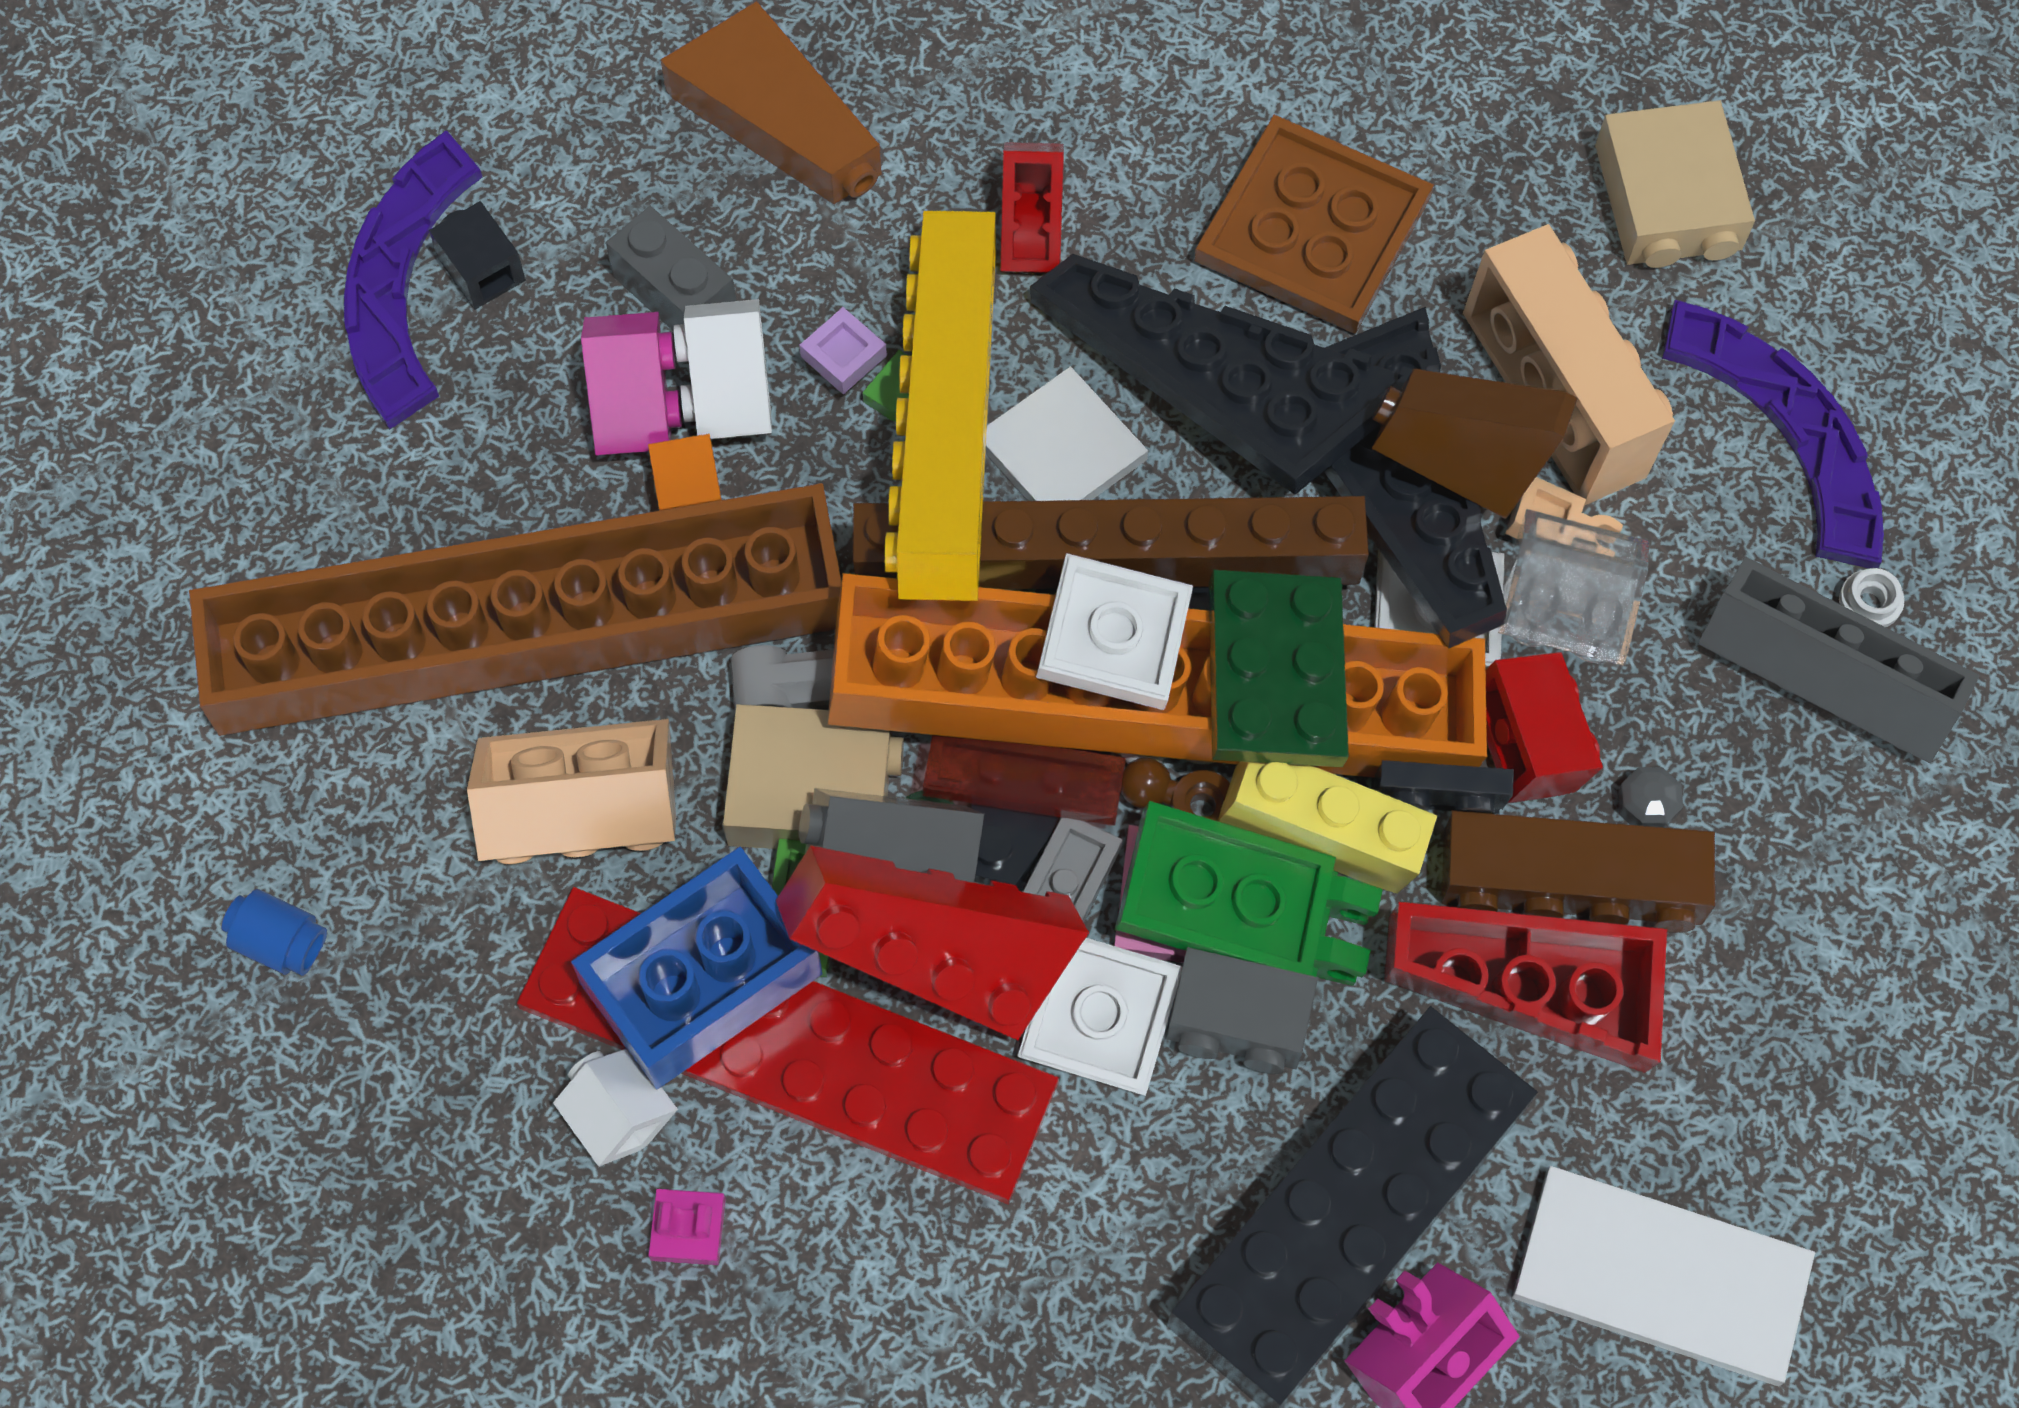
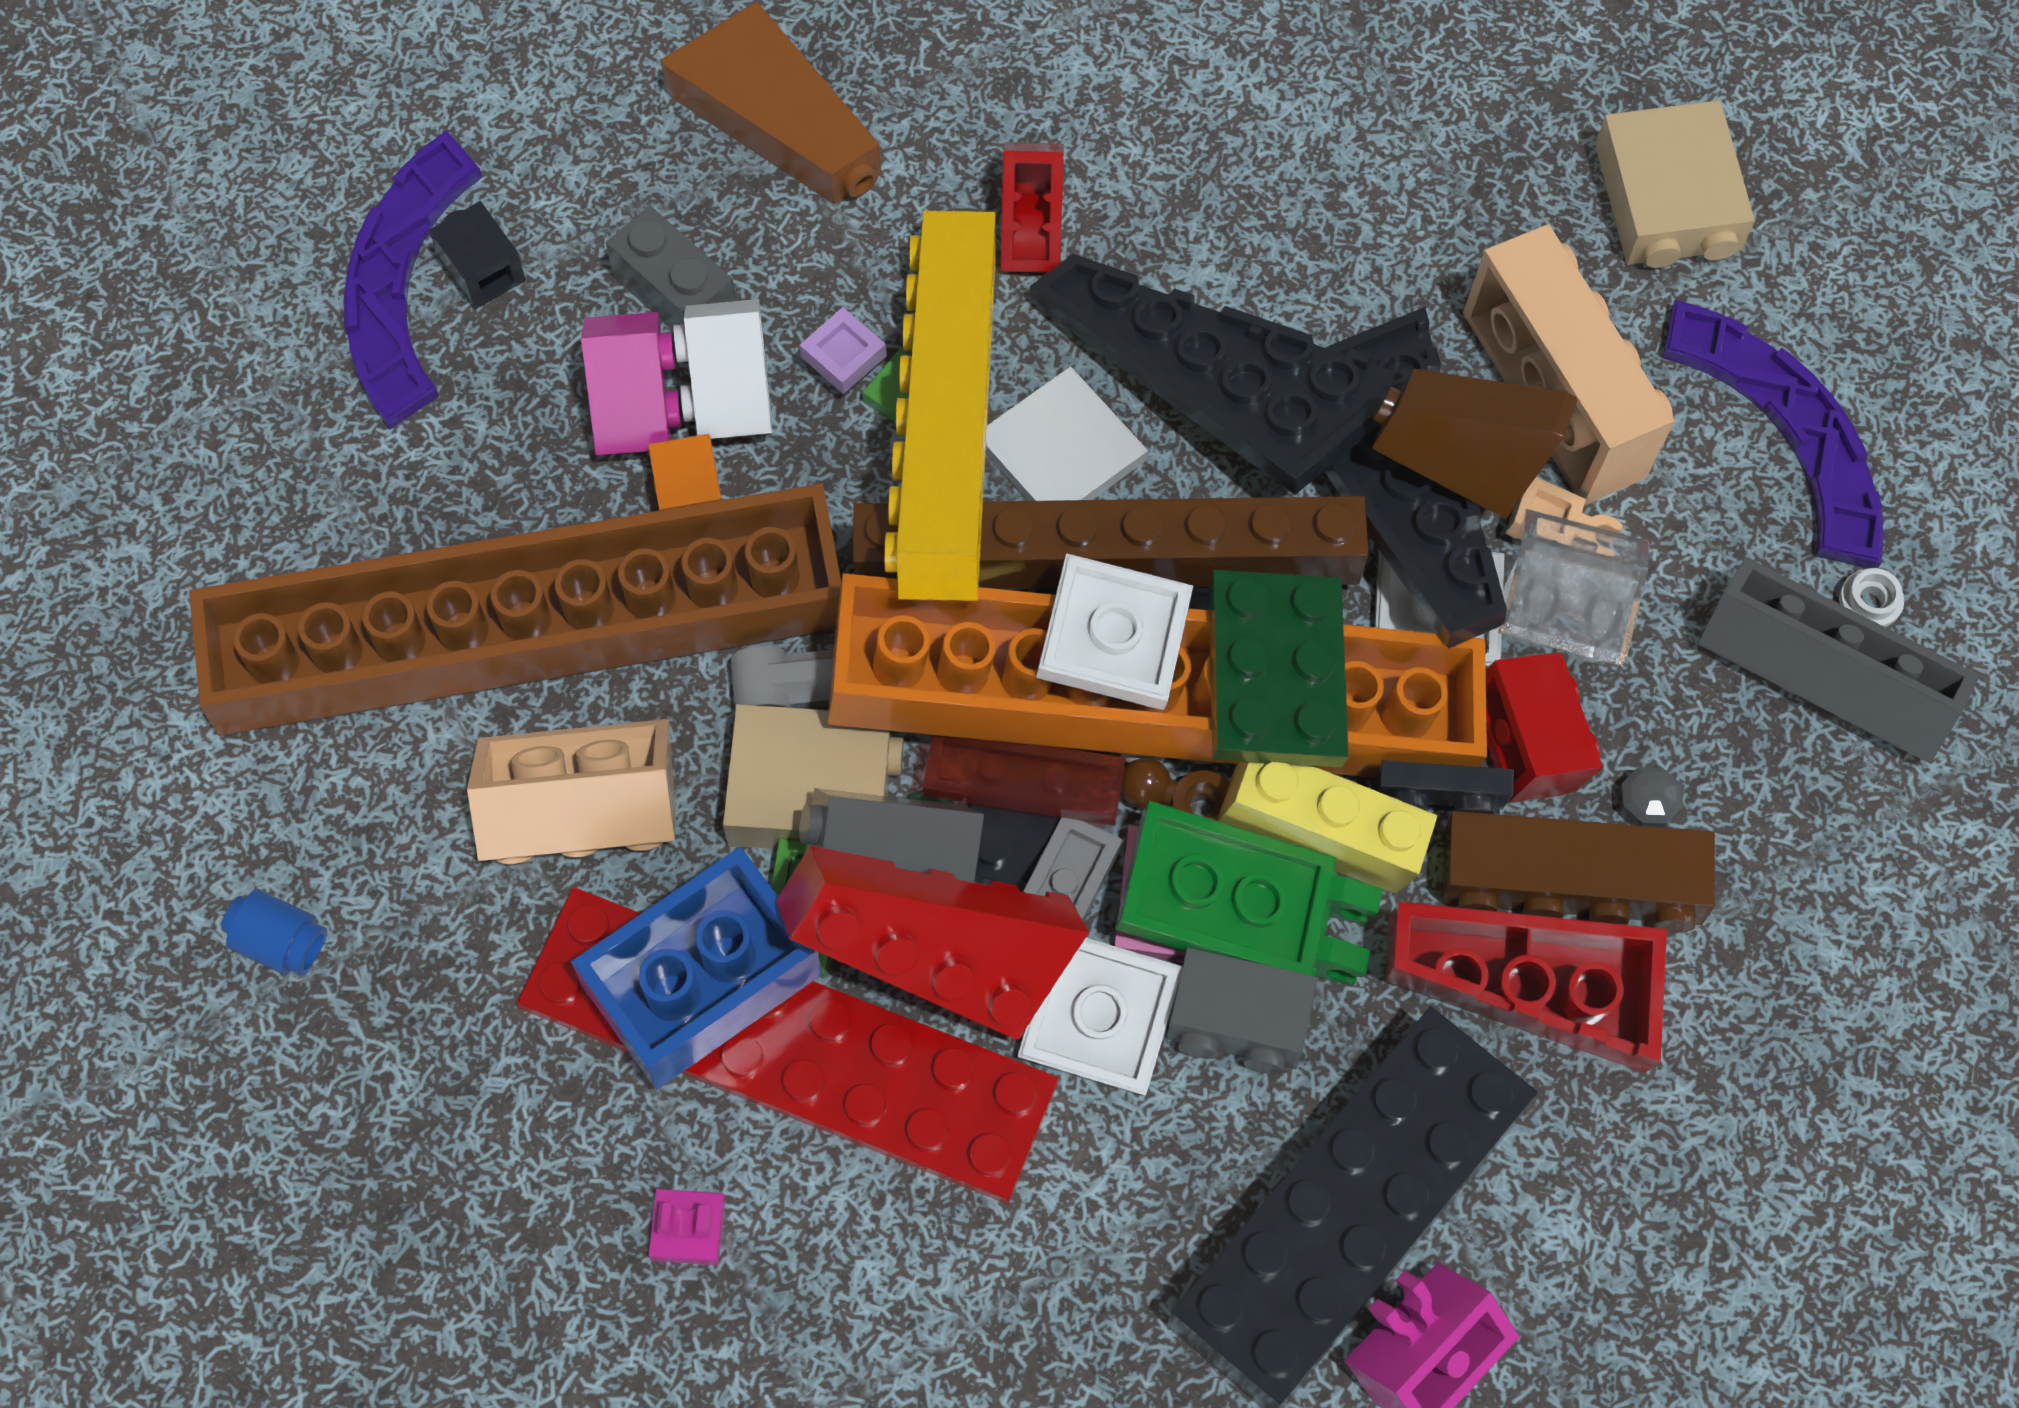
white brick [553,1048,678,1166] -> none
dark orange plate [1194,114,1434,334] -> none
white tile [1512,1166,1815,1387] -> none

